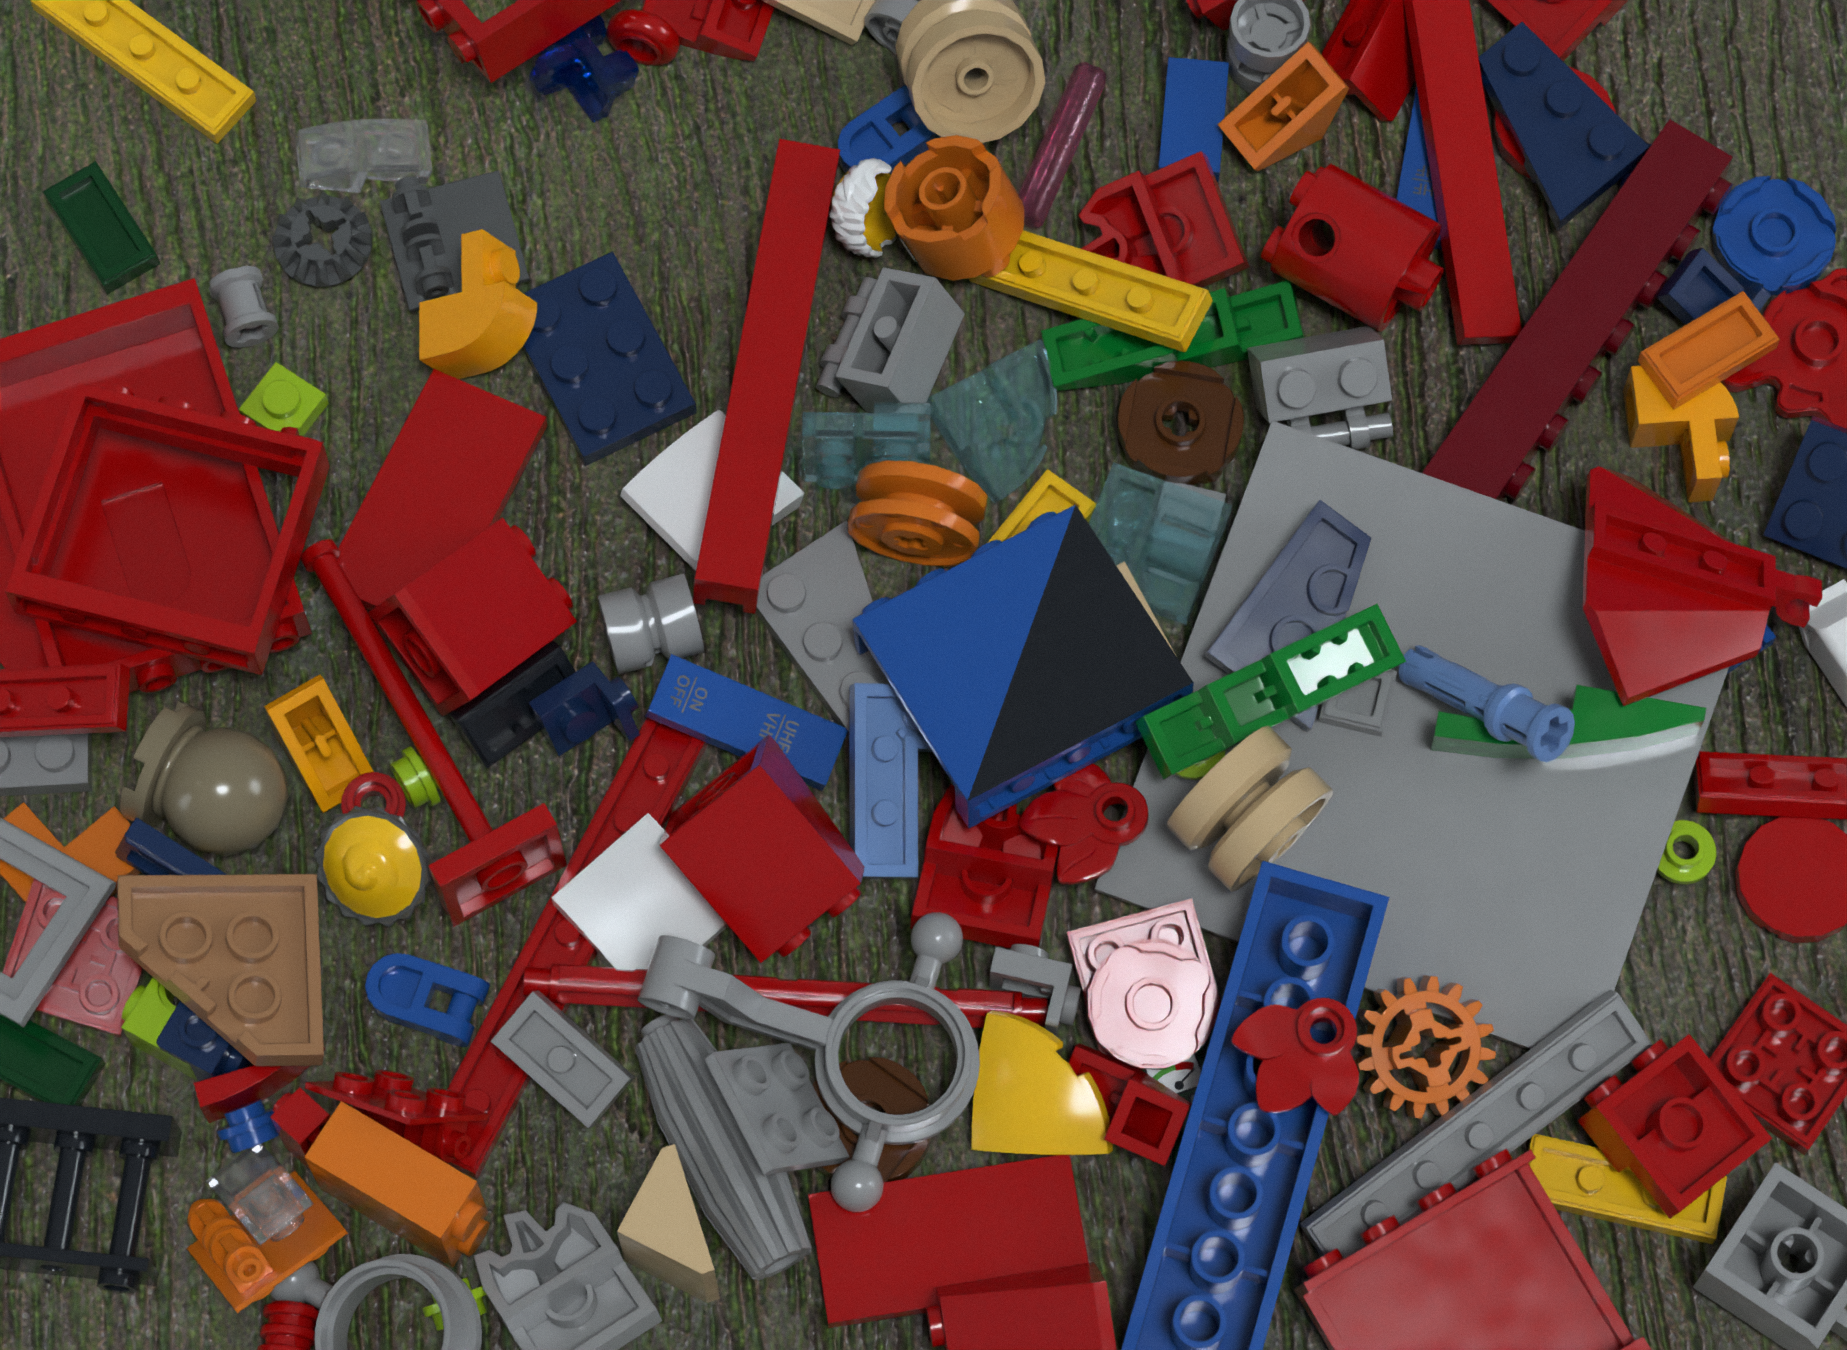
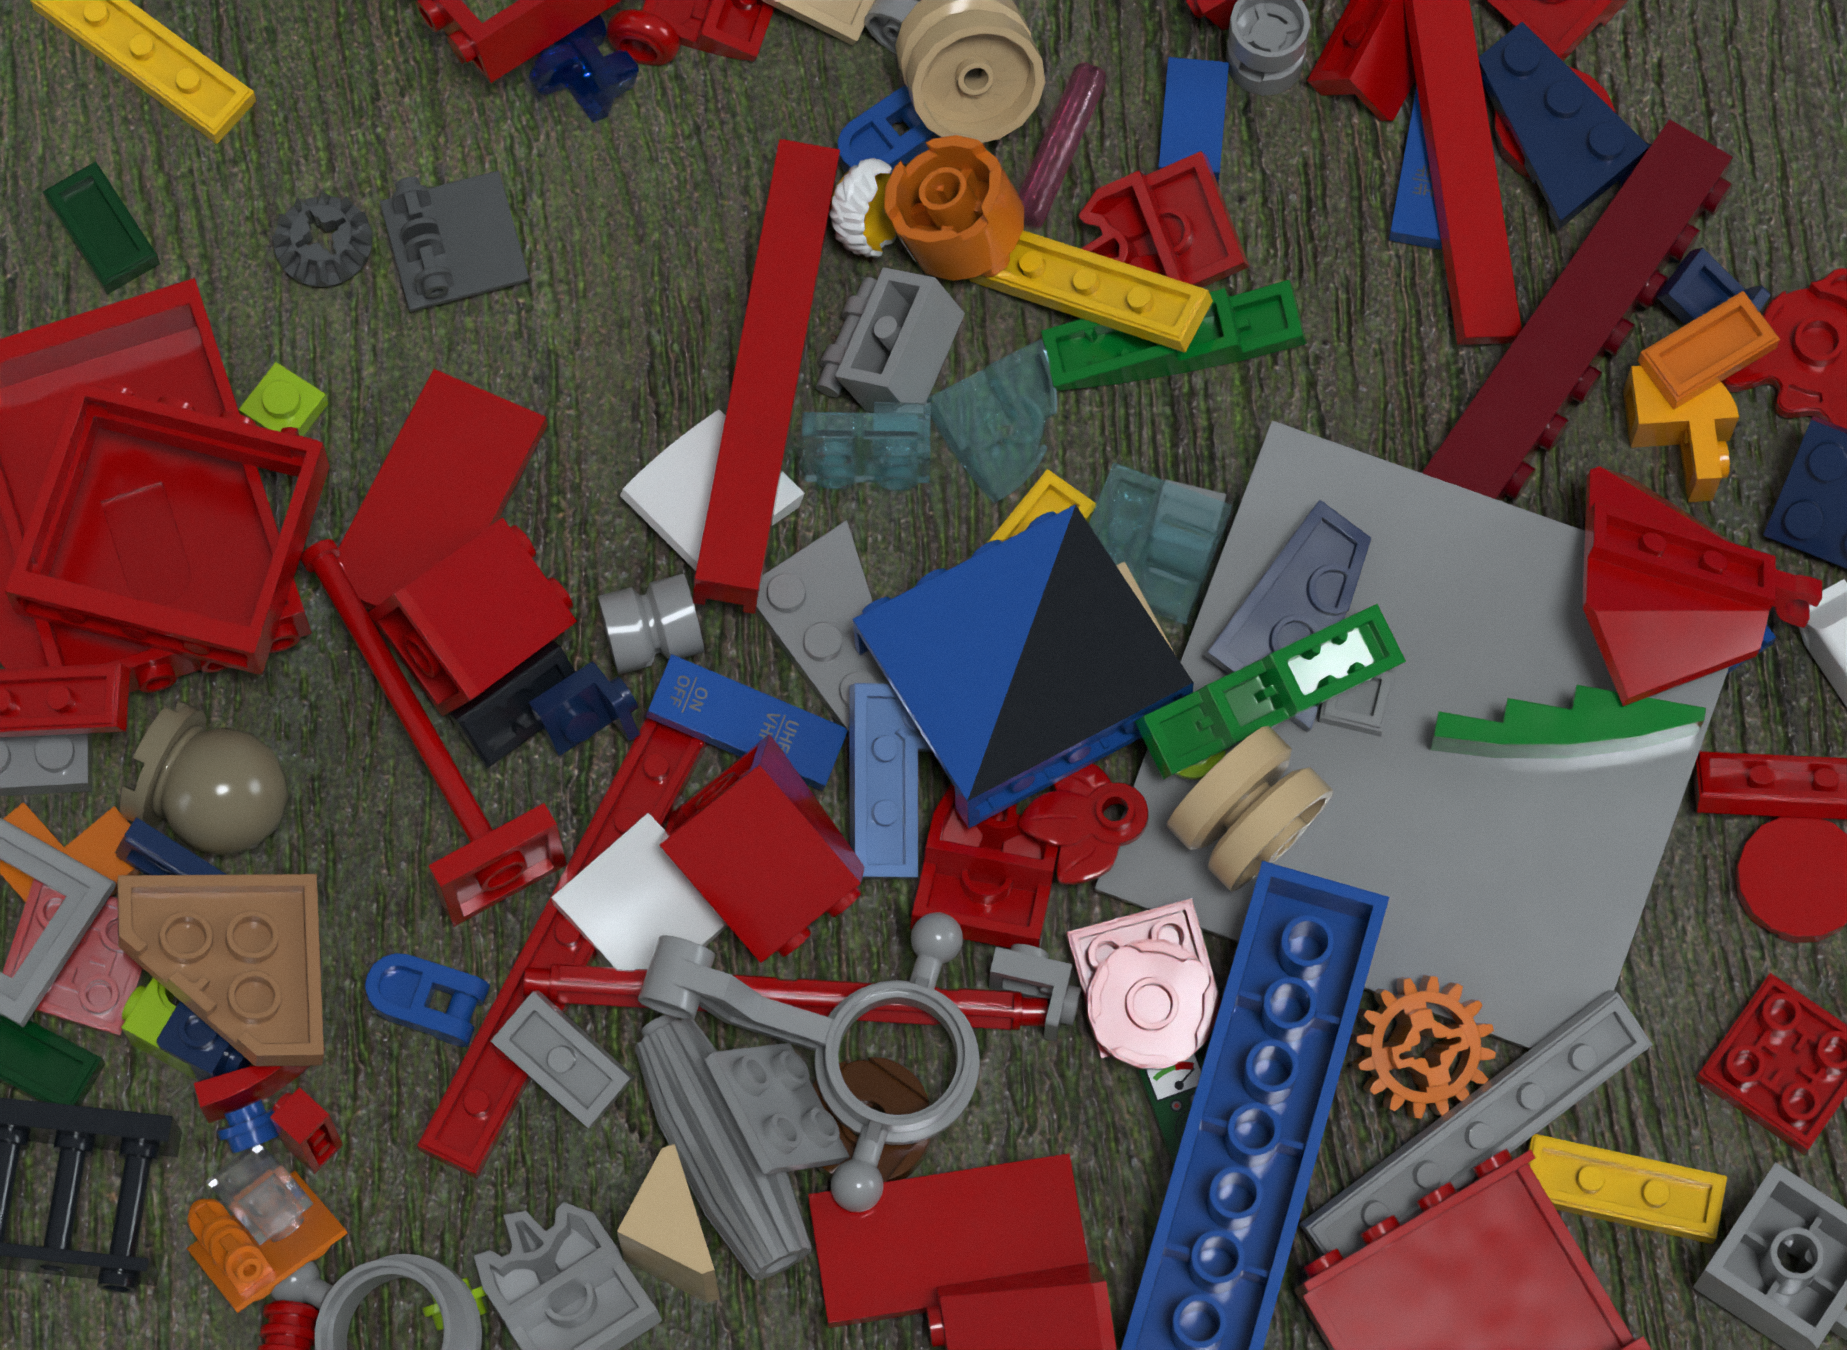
light grey bush [208,266,279,348] -> none
light orange slope [264,674,374,813] -> none
clear slope [295,119,433,193] -> none
orange brick [304,1101,490,1268] -> none
red hinge [305,1070,489,1163] -> none
yellow piece [313,806,432,927] -> none
red plate [341,772,406,819] -> none
lime plate [390,746,441,809] -> none
light orange brick [419,229,537,379] -> none
dark blue plate [522,251,697,466] -> none
orange wheel [848,460,988,567] -> none
yellow brick [971,1010,1113,1155] -> none
red slope [1069,1043,1192,1166] -> none
reddish brown plate [1117,361,1244,485] -> none
orange slope [1217,41,1350,171] -> none
red plate [1231,998,1359,1116] -> none
light grey brick [1247,326,1393,450] -> none
red cylinder [1261,163,1444,332] -> none
medium blue pin [1398,645,1575,762] -> none
red plate [1577,1034,1772,1219] -> none
lime plate [1657,820,1716,885] -> none
blue tile [1711,176,1836,296] -> none

